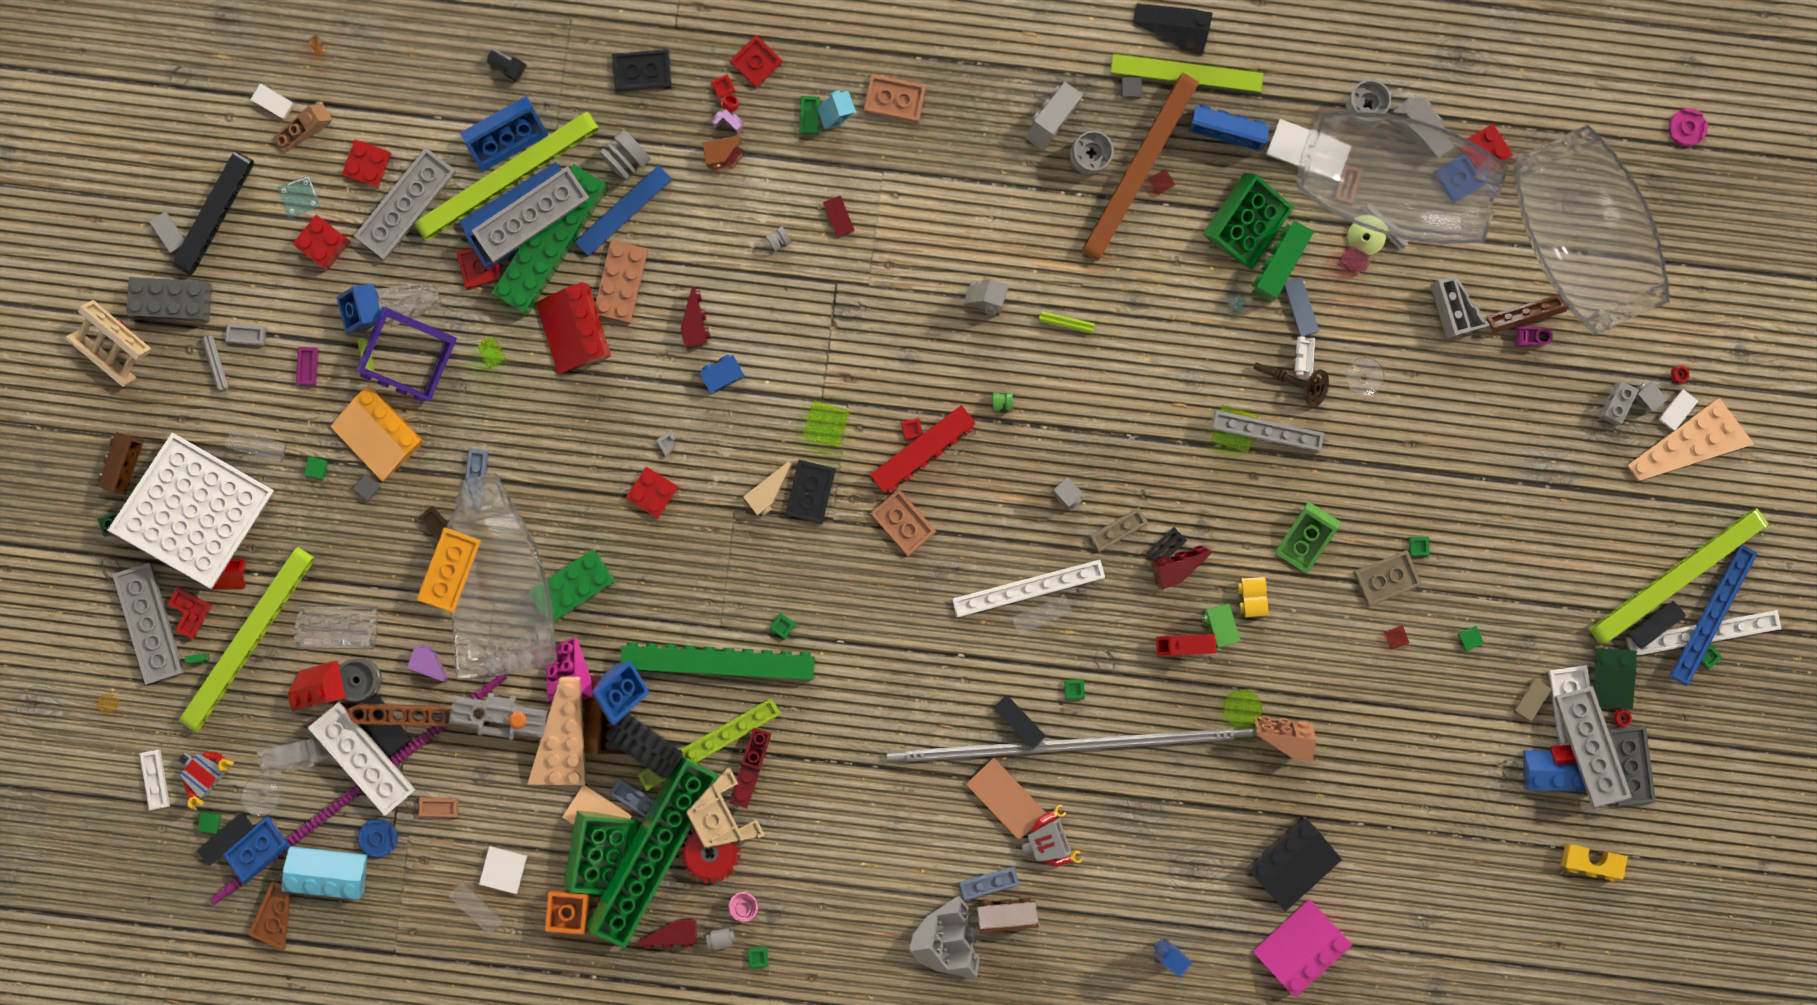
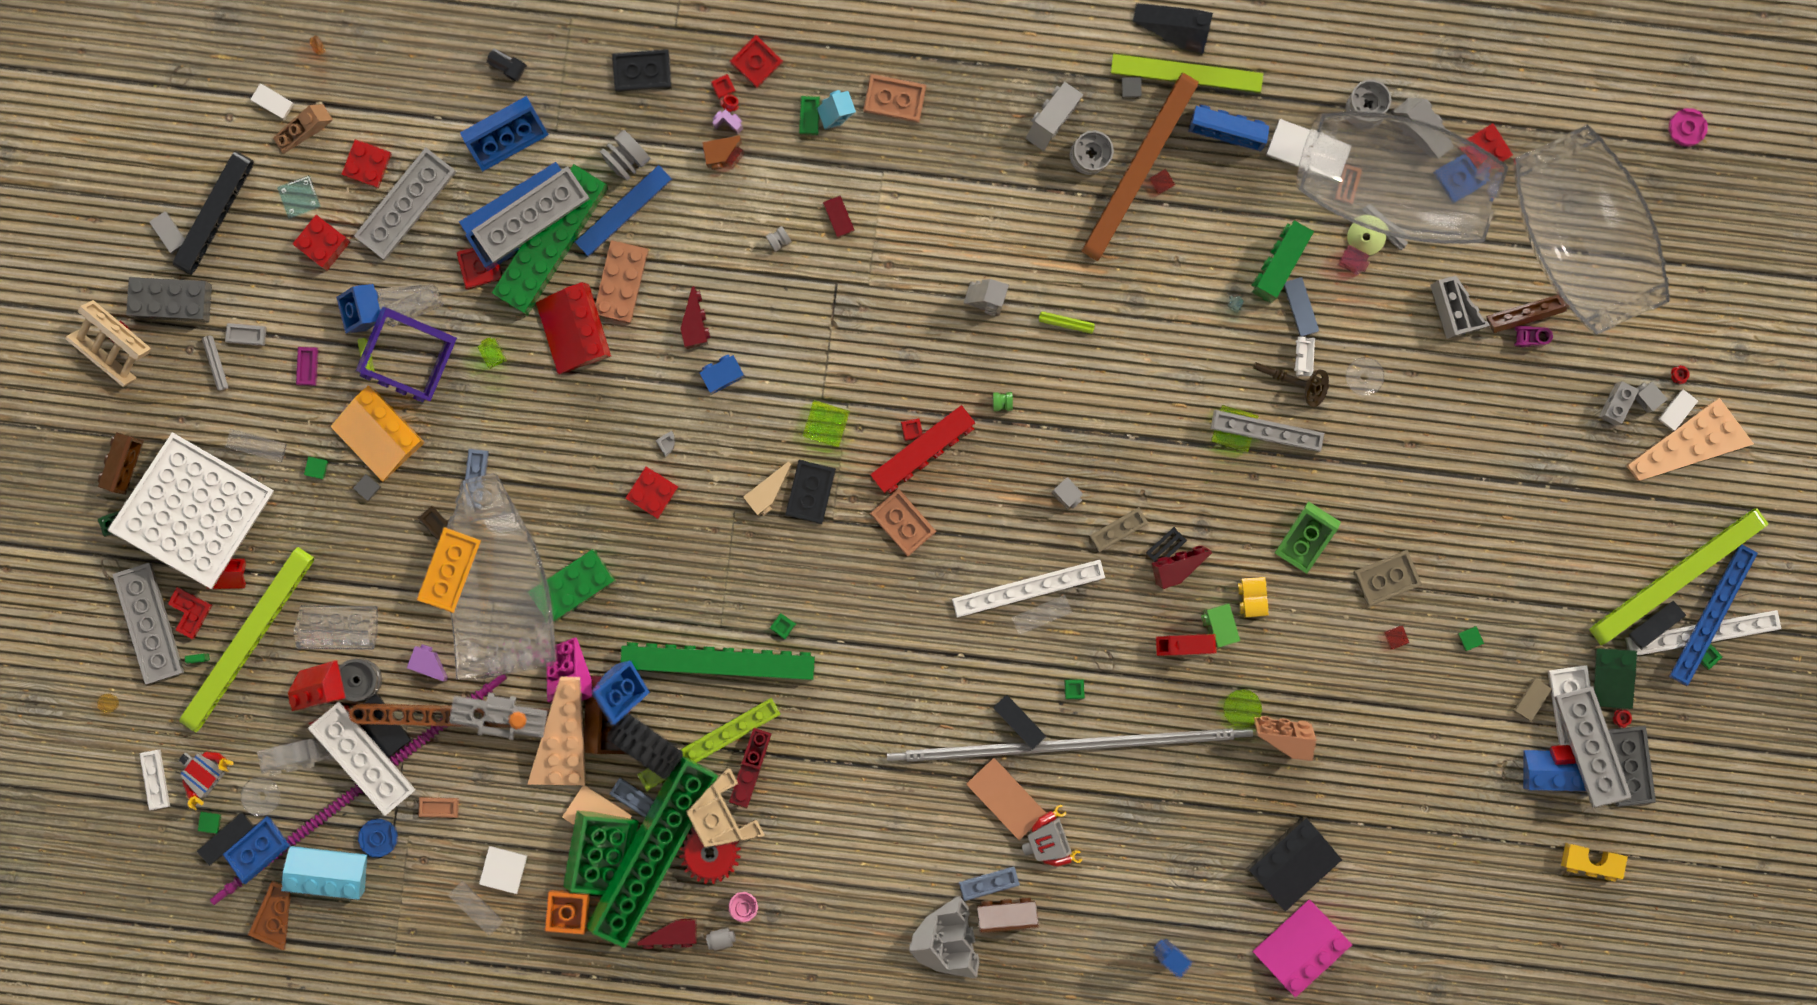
lime beam [414,112,599,241] -> none
green tile [748,946,769,968] -> none
green slope [1202,172,1294,270] -> none
green tile [1409,537,1430,556] -> none

